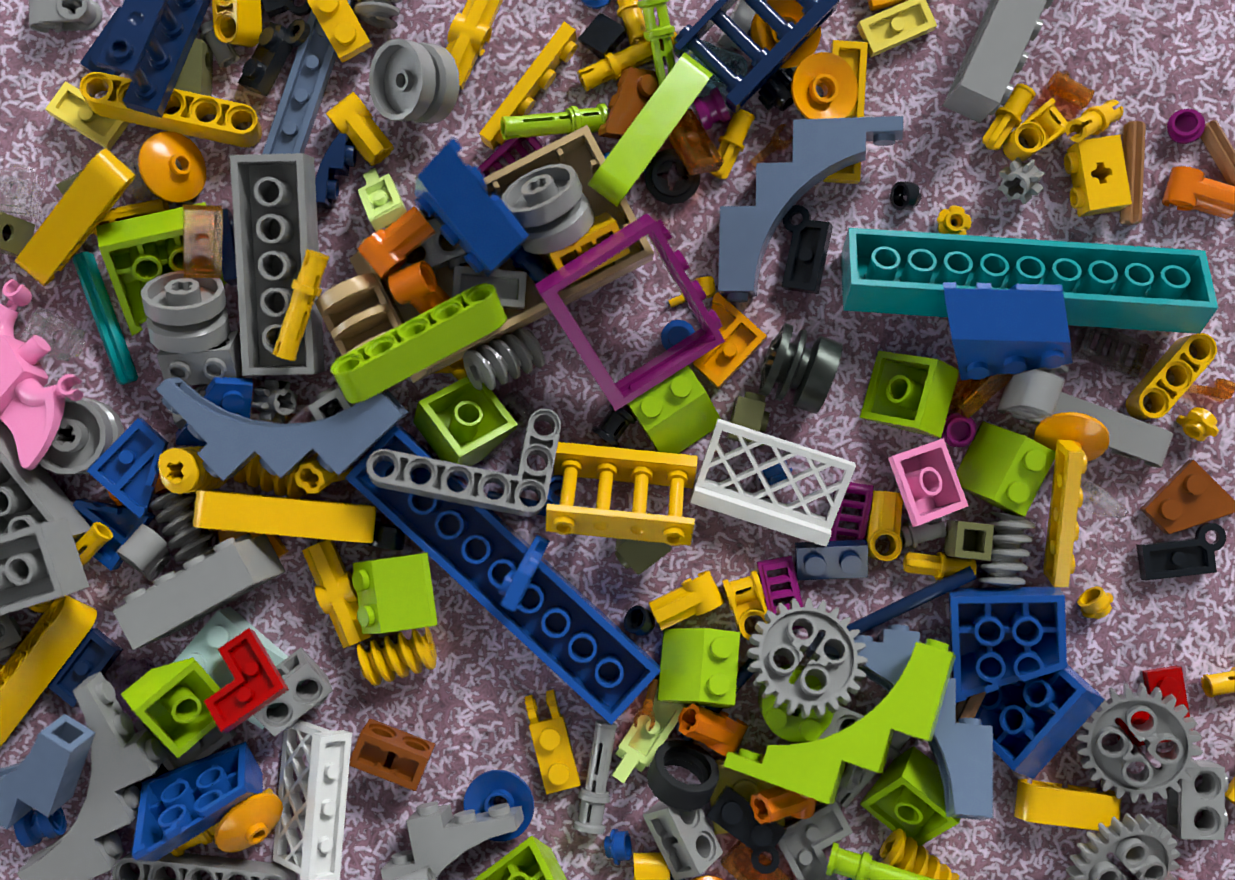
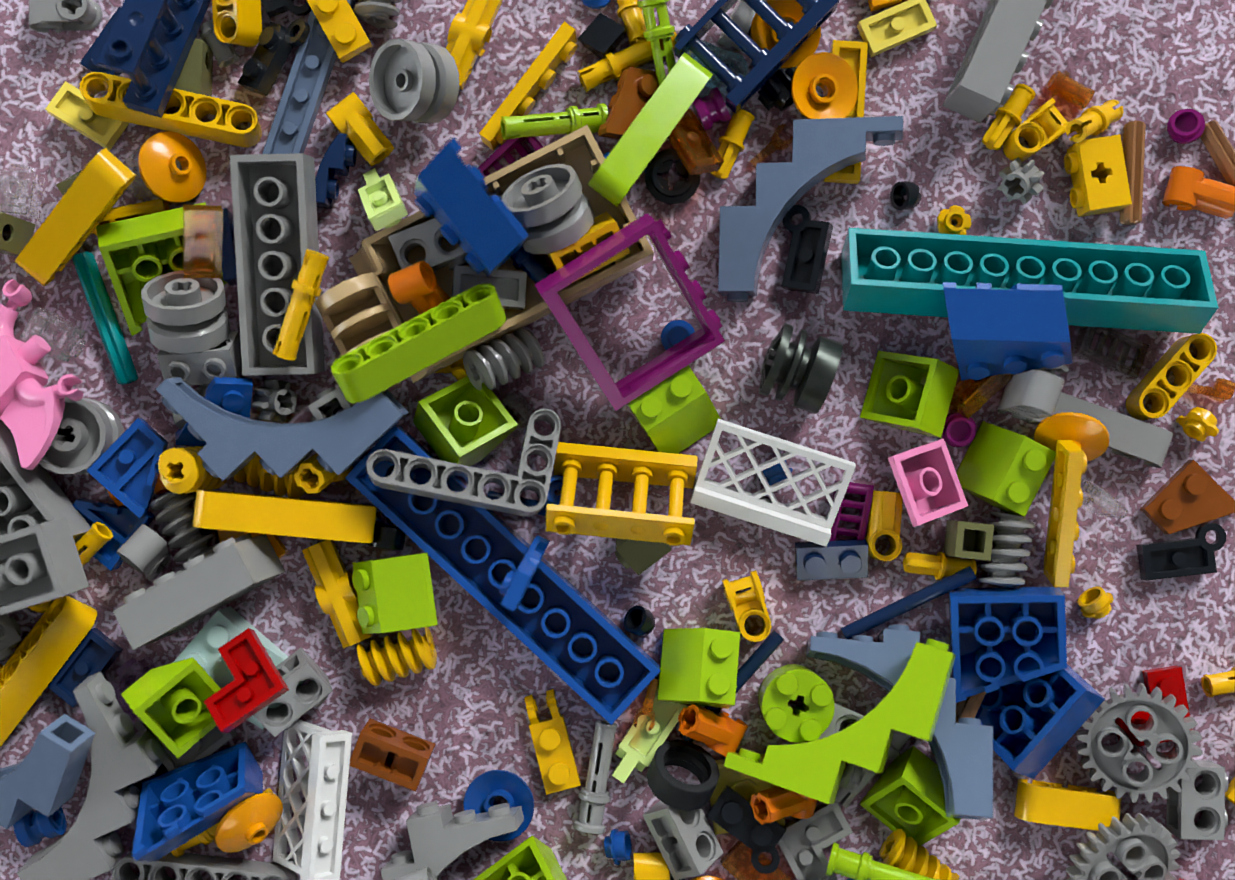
orange piece [358,206,436,279] -> none
black bush [591,404,637,448] -> none
yellow piece [648,570,725,630] -> none
yellow hand [668,276,716,308] -> none
light orange wing [693,291,767,389] -> none
olive brick [726,392,770,447] -> none
light grey gear [746,598,868,719] -> none
magenta slope [757,555,804,630] -> none
light grey pin [900,517,946,549] -> none

